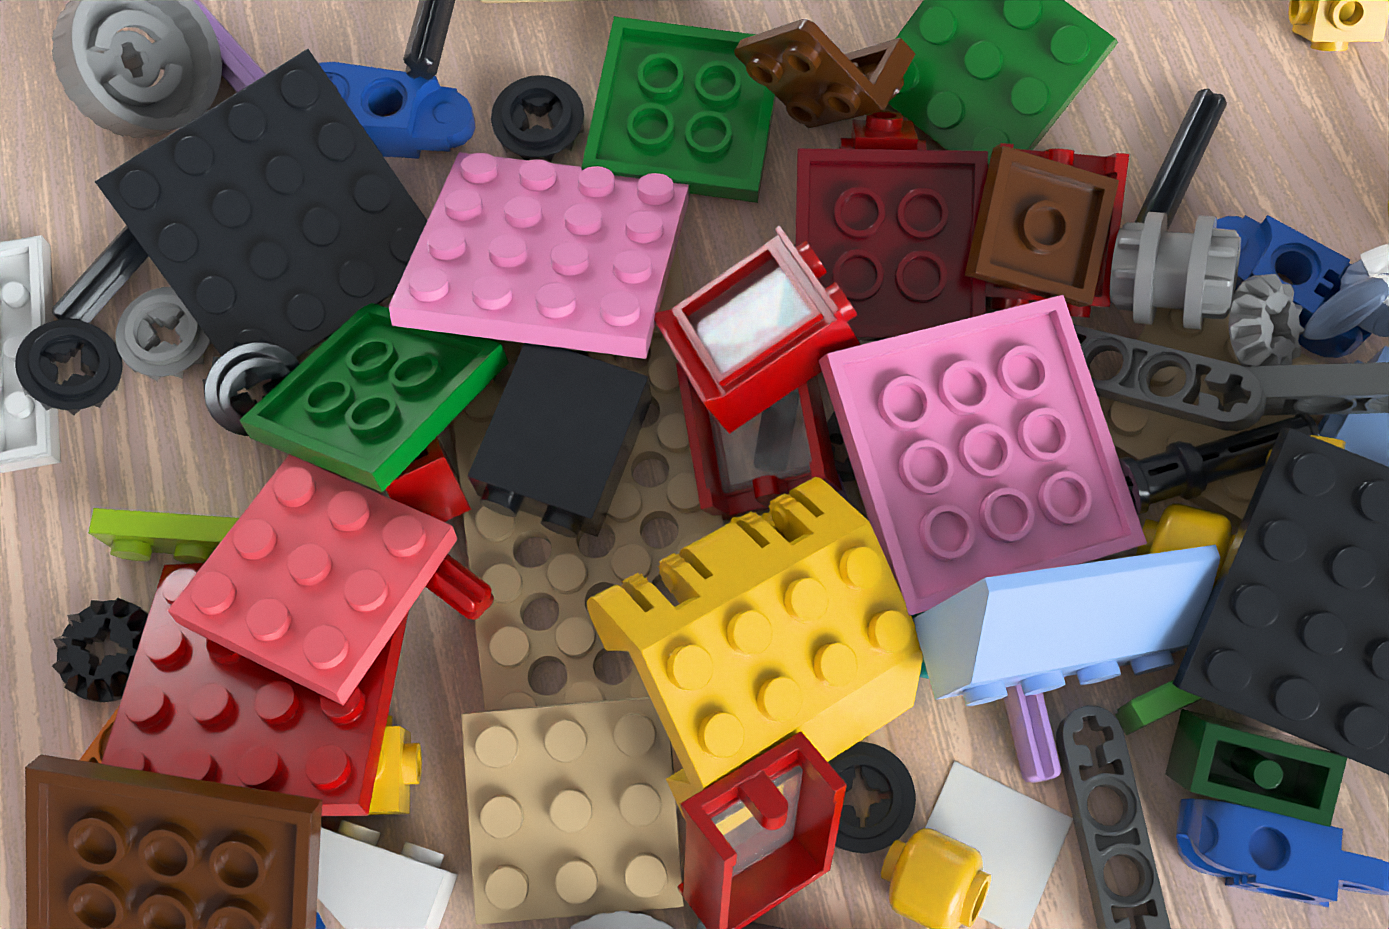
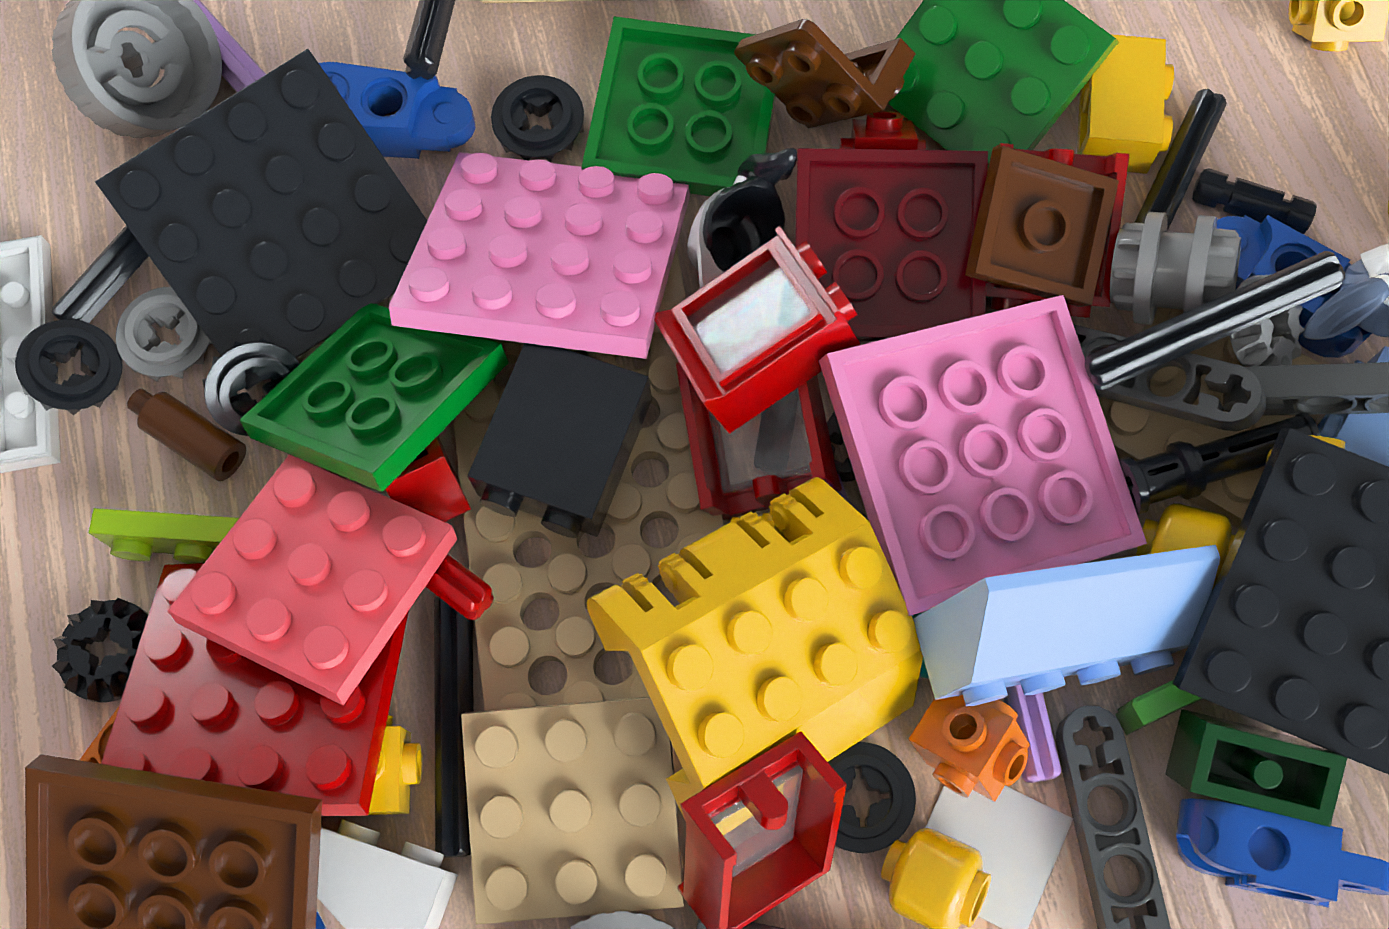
none -> reddish brown cylinder [127,389,246,481]
none -> black axle [434,595,474,858]
none -> black hair [687,148,797,317]
none -> orange brick [908,695,1030,802]
none -> yellow brick [1077,34,1174,174]
none -> black axle [1085,251,1345,390]
none -> black axle [1192,168,1317,234]

